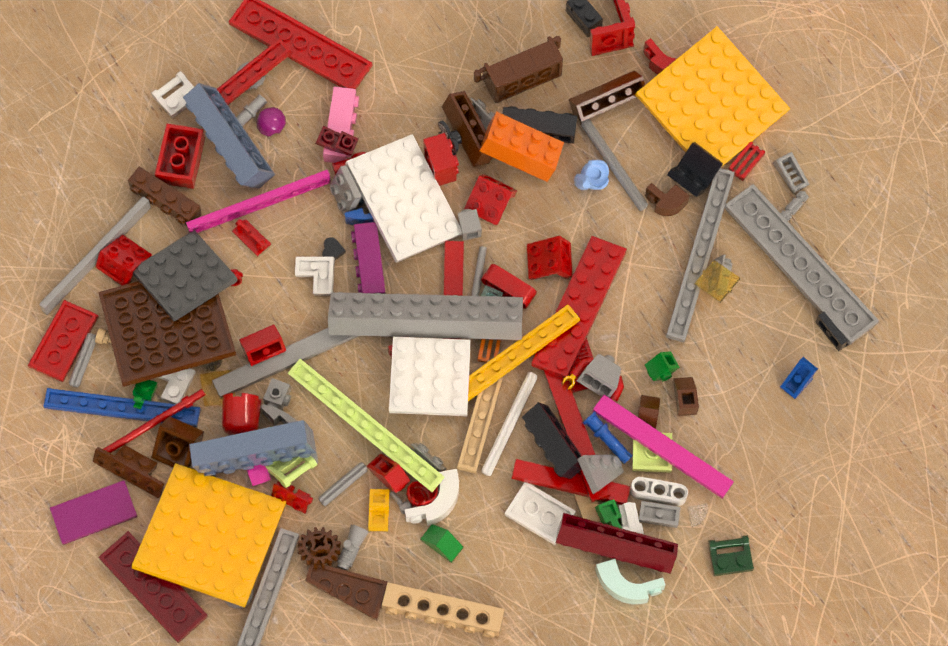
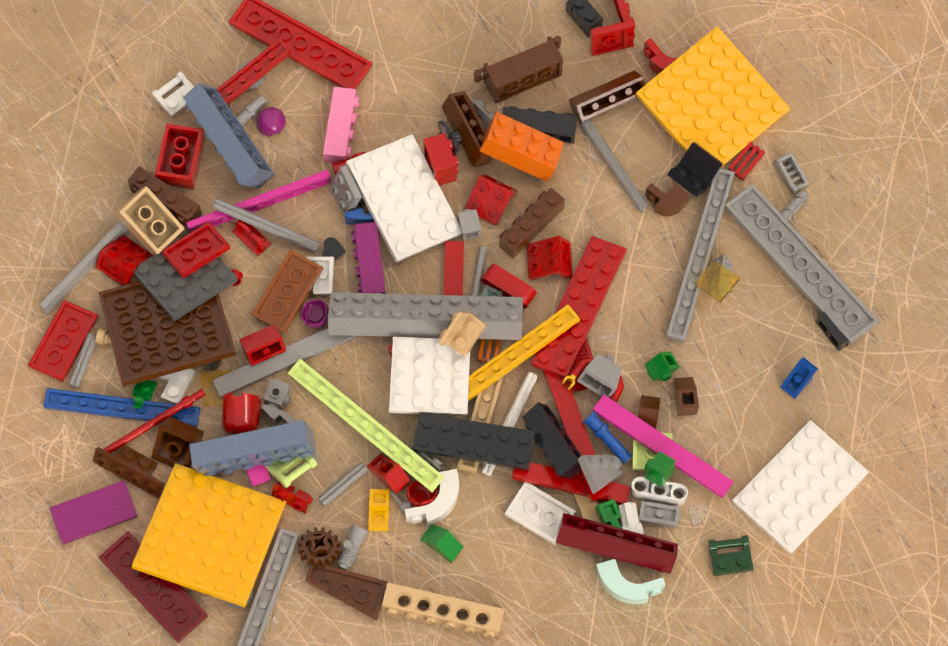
dark red slope [315,126,359,156] -> none
light blue hair [574,160,609,190] -> none
none -> tan brick [114,186,185,255]
none -> red tile [161,222,231,279]
none -> light grey axle [213,198,319,252]
none -> dark orange plate [251,249,324,334]
none -> magenta hair [301,299,329,328]
none -> black plate [412,412,535,471]
none -> tan bracket [438,311,487,357]
none -> reddish brown brick [499,188,565,259]
none -> green brick [644,451,676,487]
none -> white plate [732,420,869,555]

